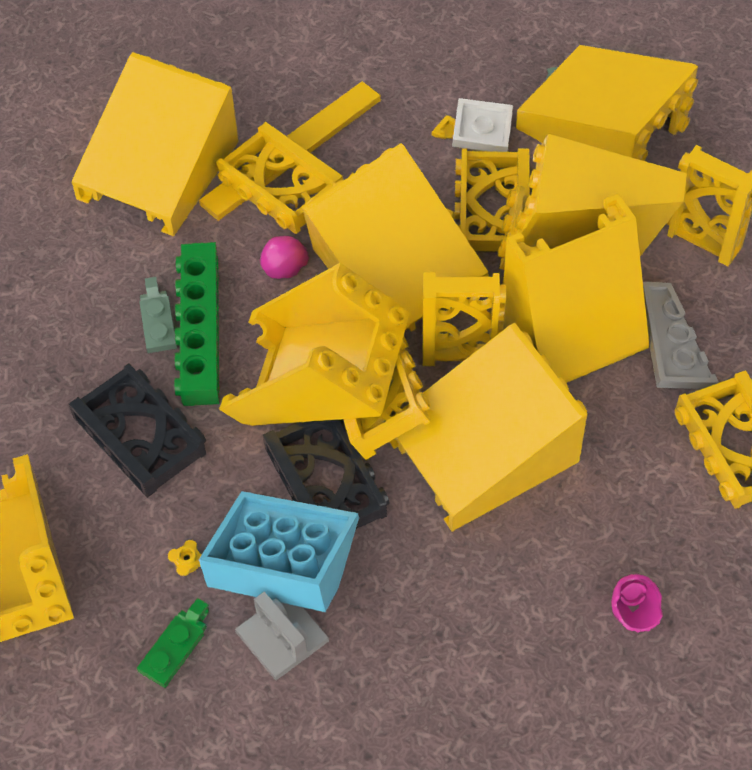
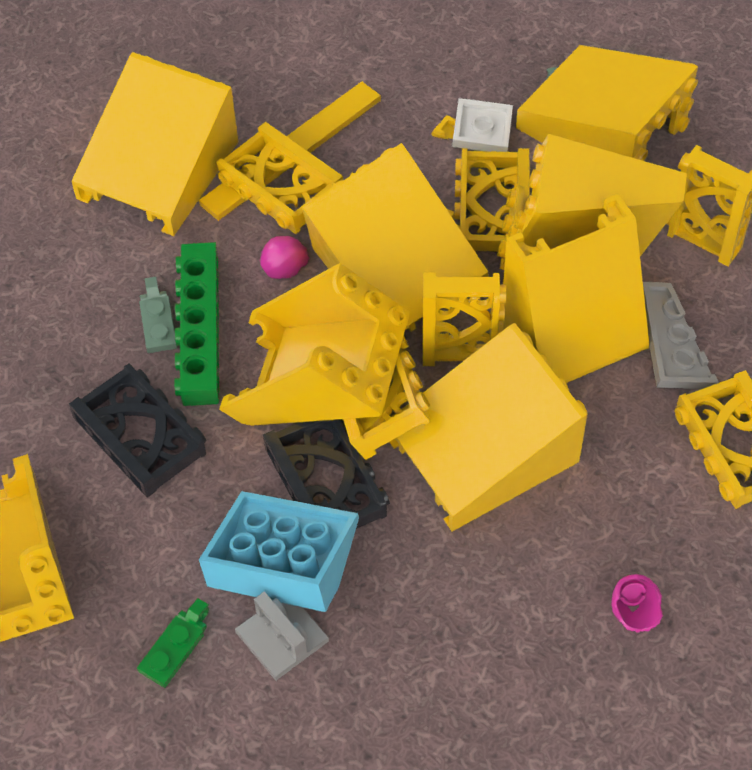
yellow plate [168,540,202,576] -> none

